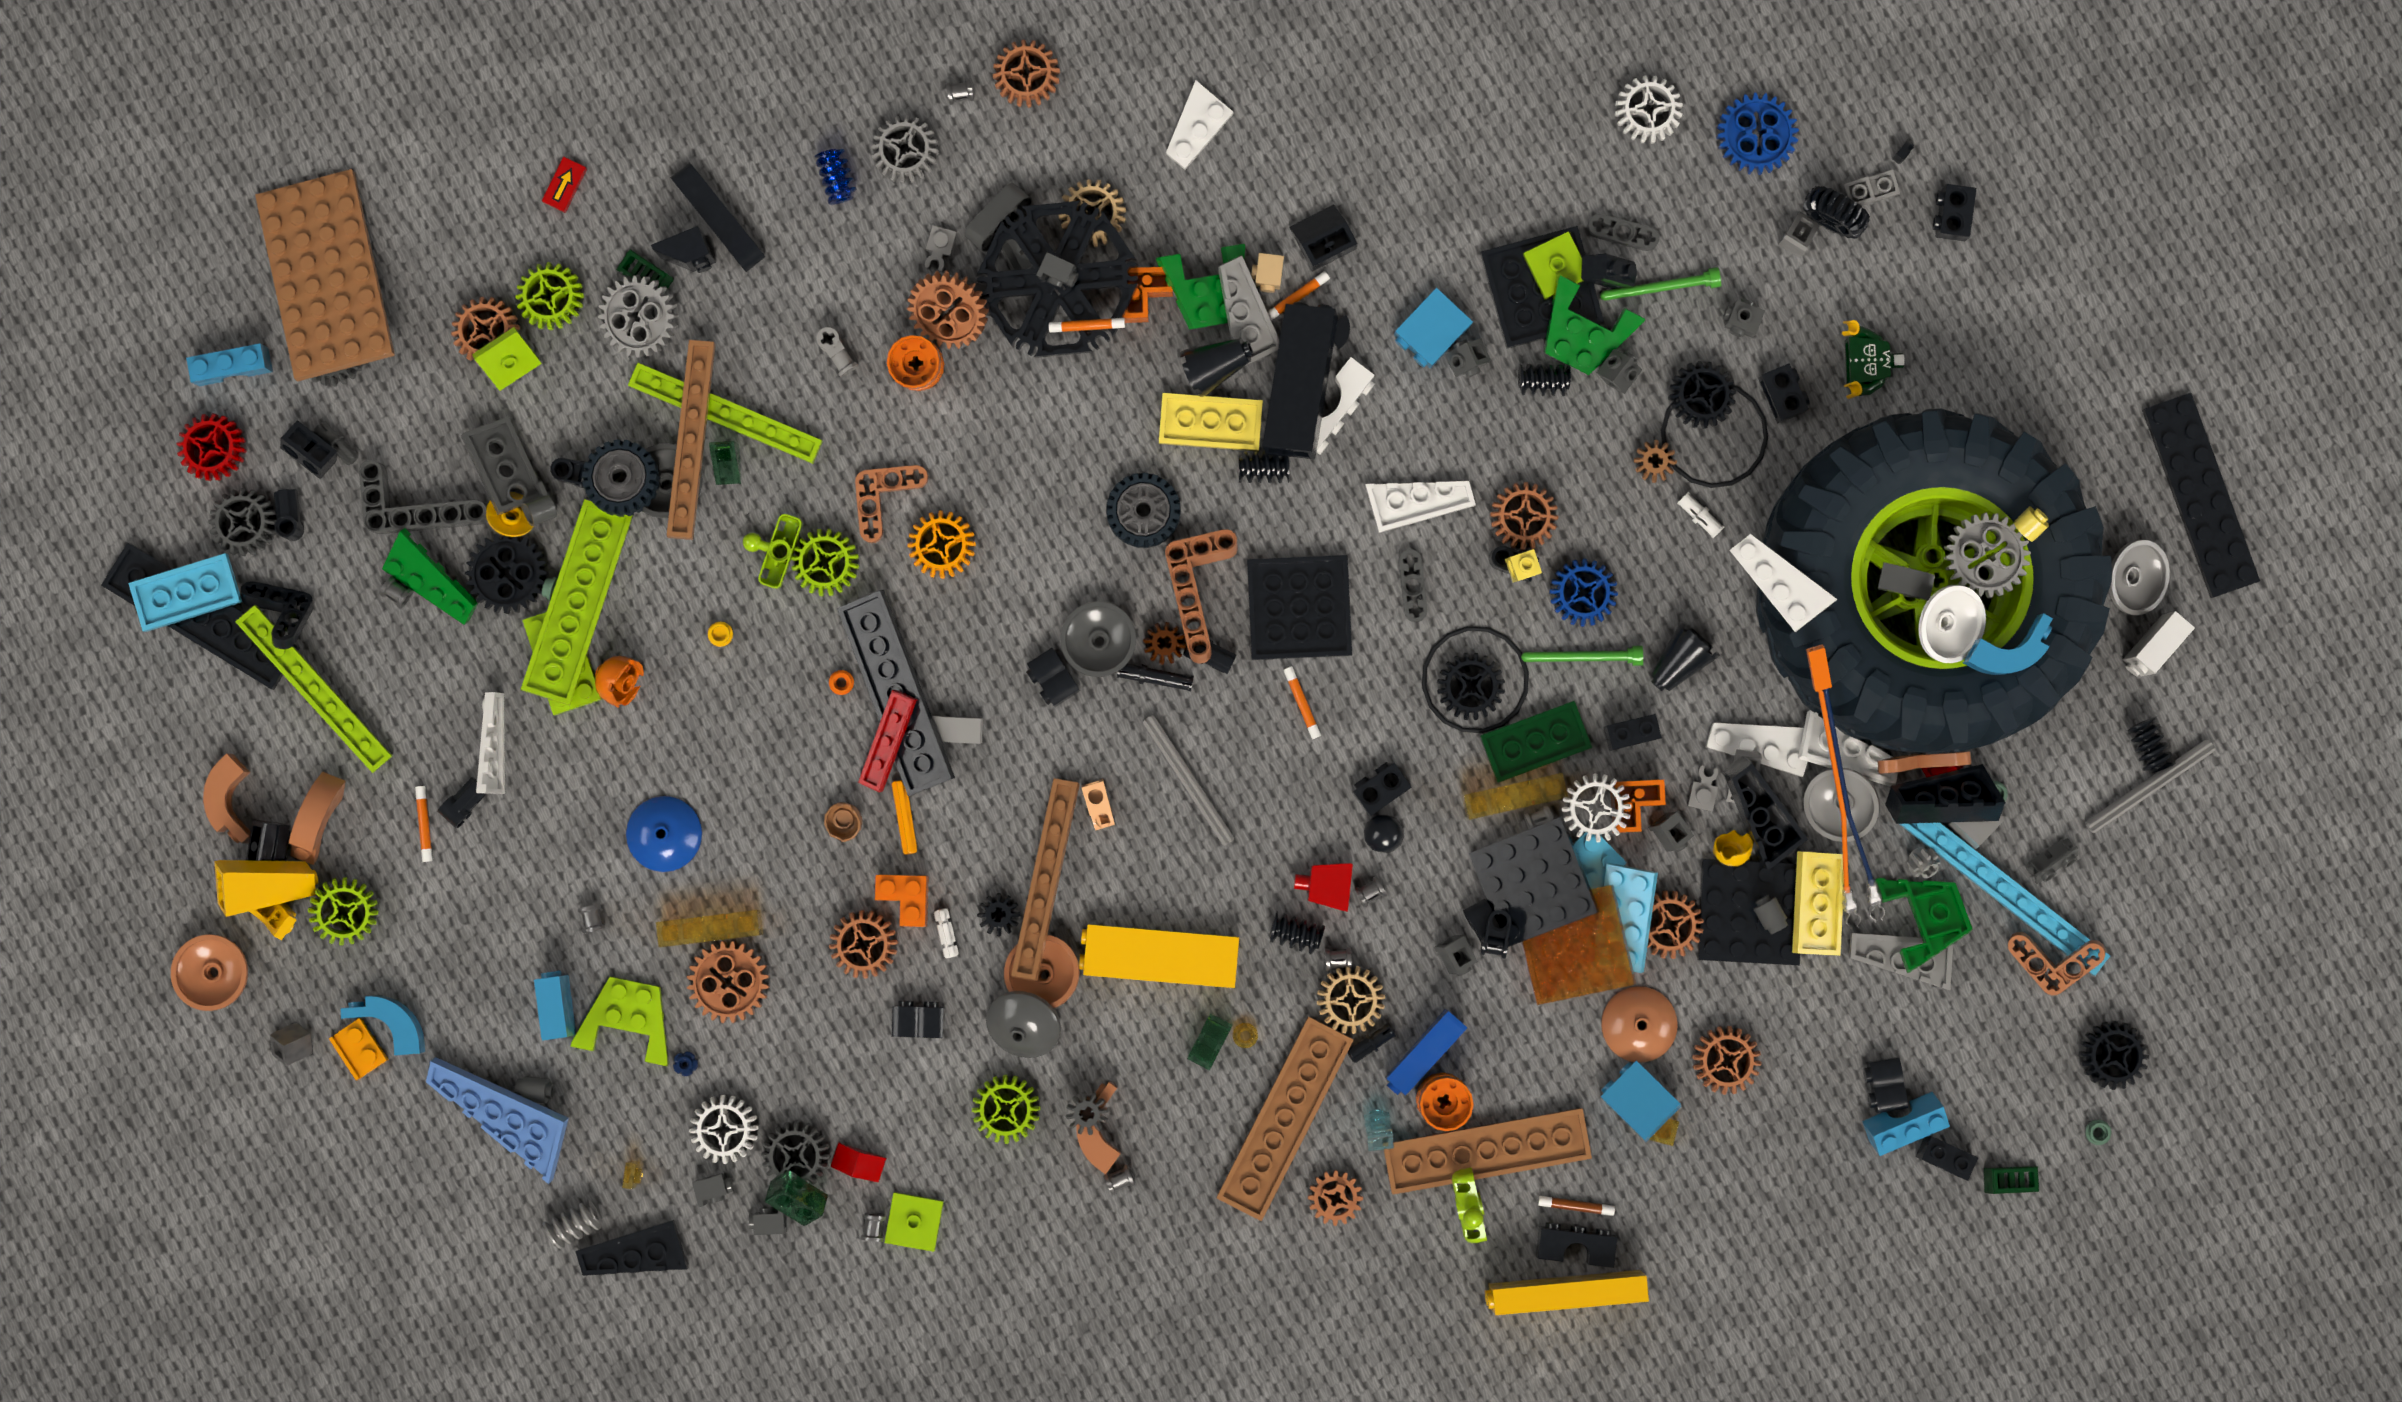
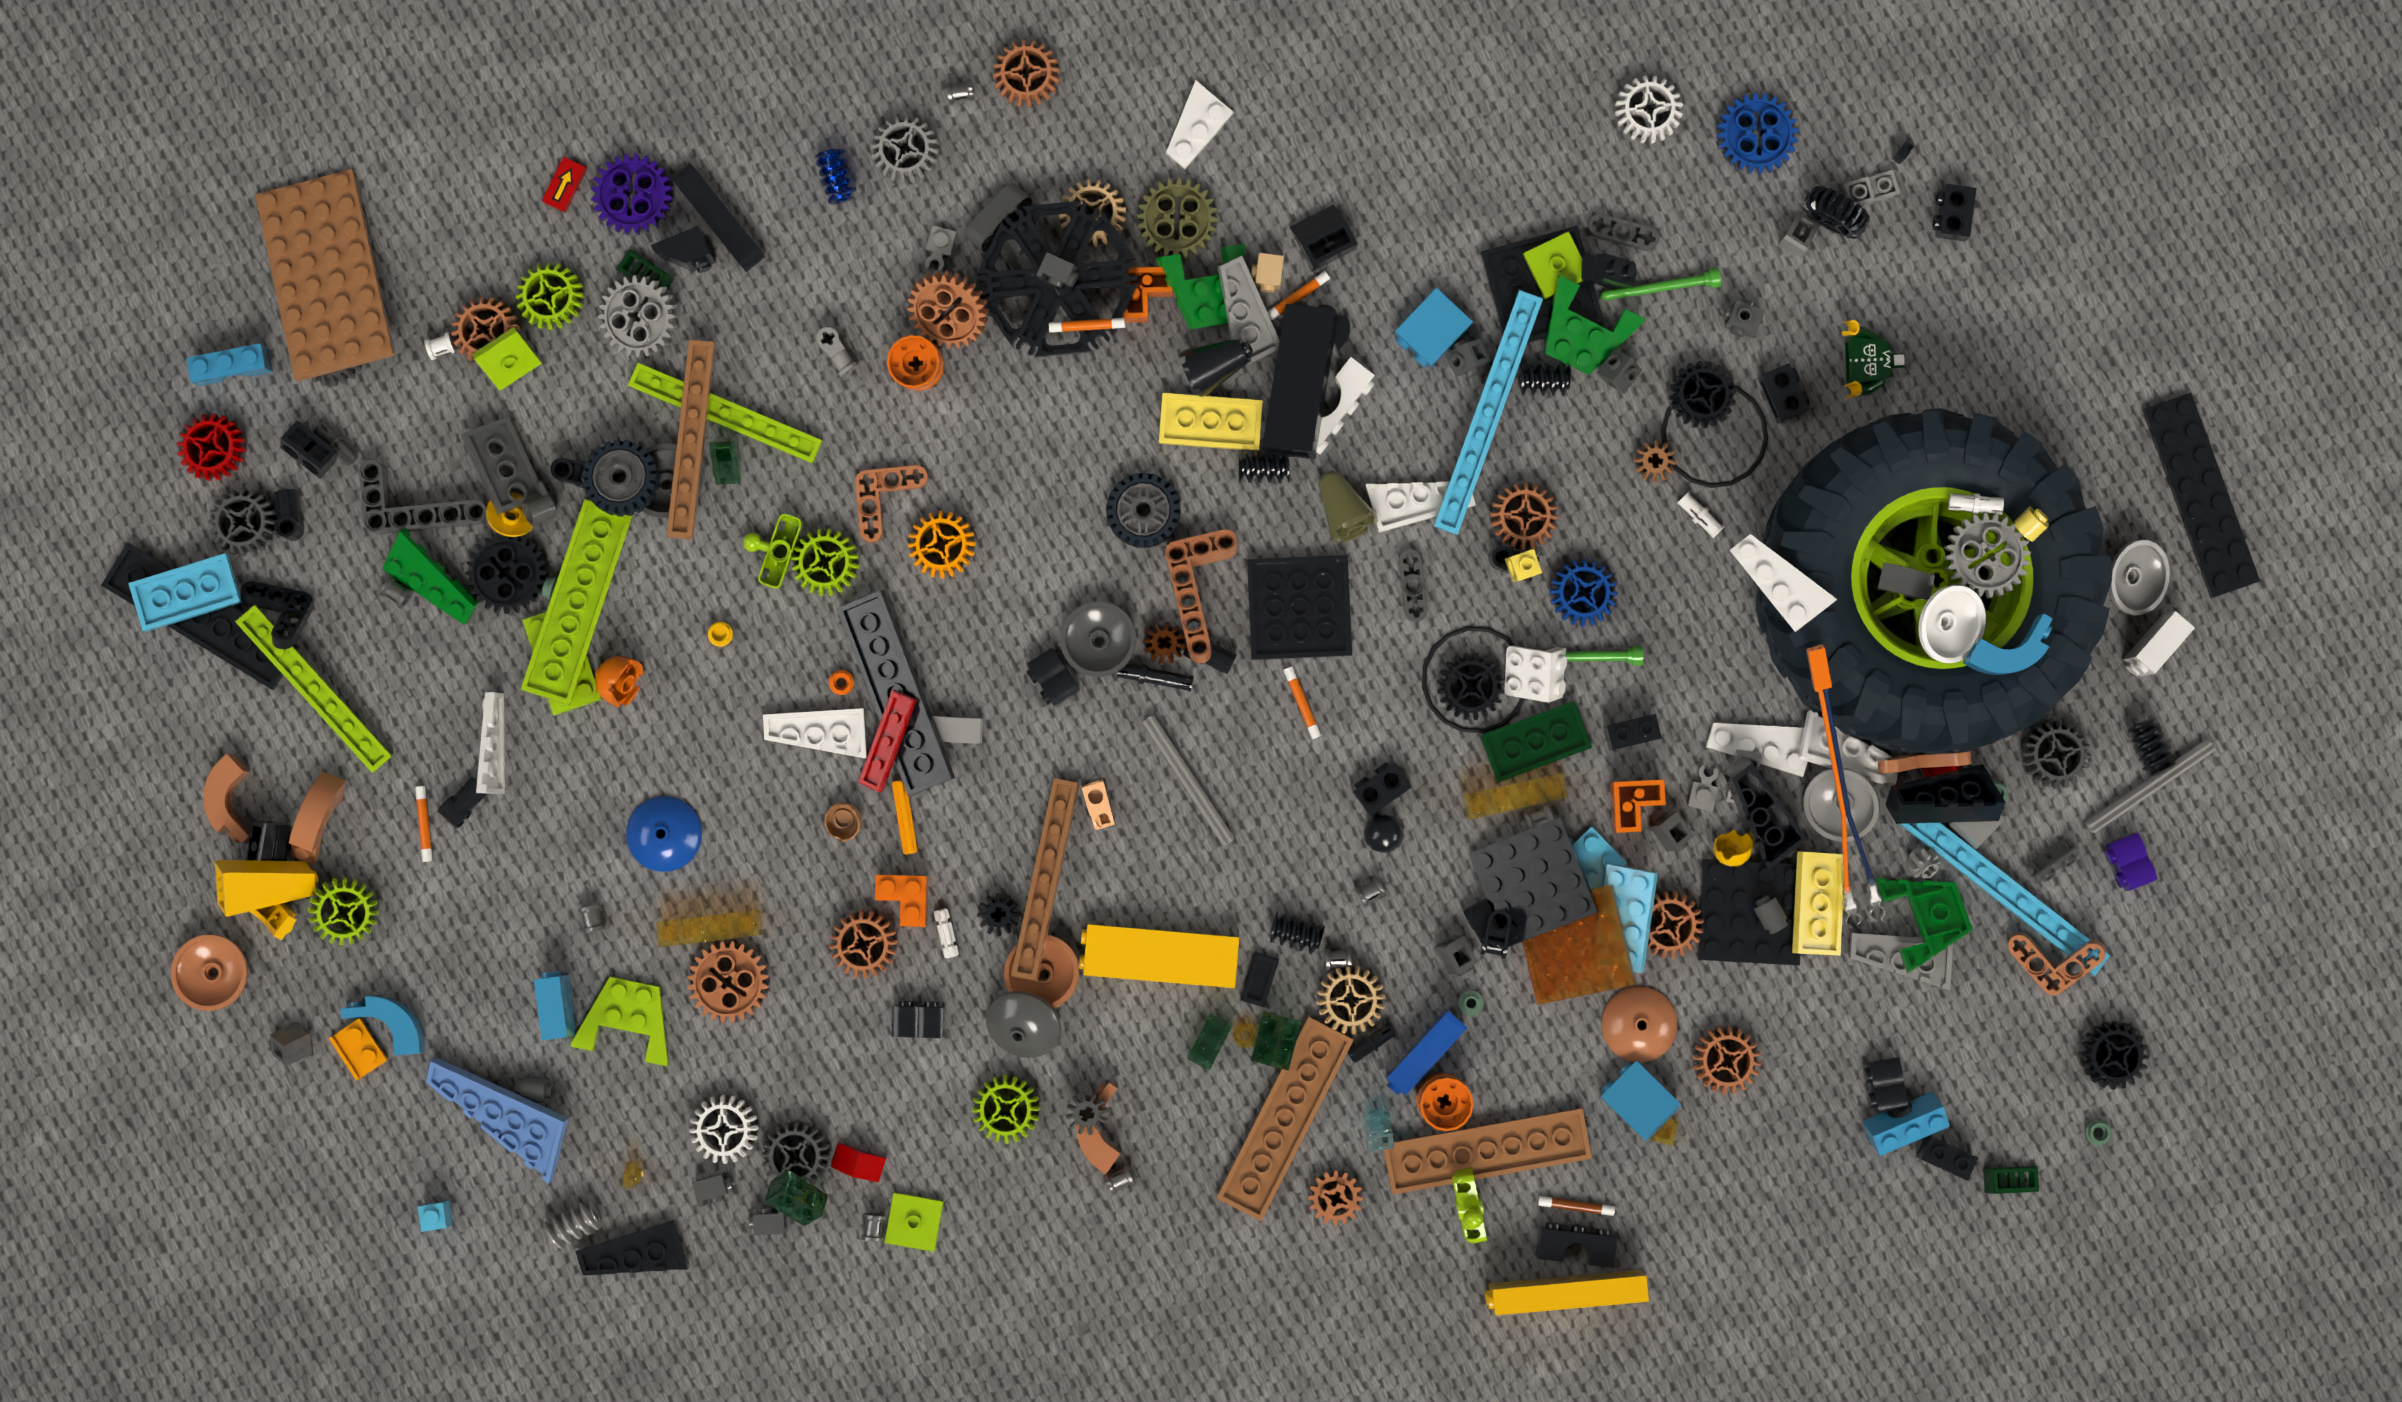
dark blue plate [673,1051,698,1076] -> none
red torso [1294,863,1353,912] -> none
white gear [1562,773,1631,842] -> none
black cone [1651,621,1720,691] -> none
none -> medium azure brick [418,1200,453,1232]
none -> white bush [424,332,456,360]
none -> dark purple gear [591,153,673,235]
none -> white wing [763,708,867,759]
none -> olive gear [1137,177,1218,259]
none -> black tile [1240,952,1279,1008]
none -> clear green brick [1251,1011,1301,1070]
none -> olive cone [1318,471,1378,543]
none -> medium azure plate [1434,290,1543,535]
none -> sand green plate [1458,990,1484,1016]
none -> white bracket [1504,646,1567,703]
none -> white pin [1948,493,2004,515]
none -> dark grey gear [2021,721,2092,789]
none -> dark purple brick [2104,832,2158,891]

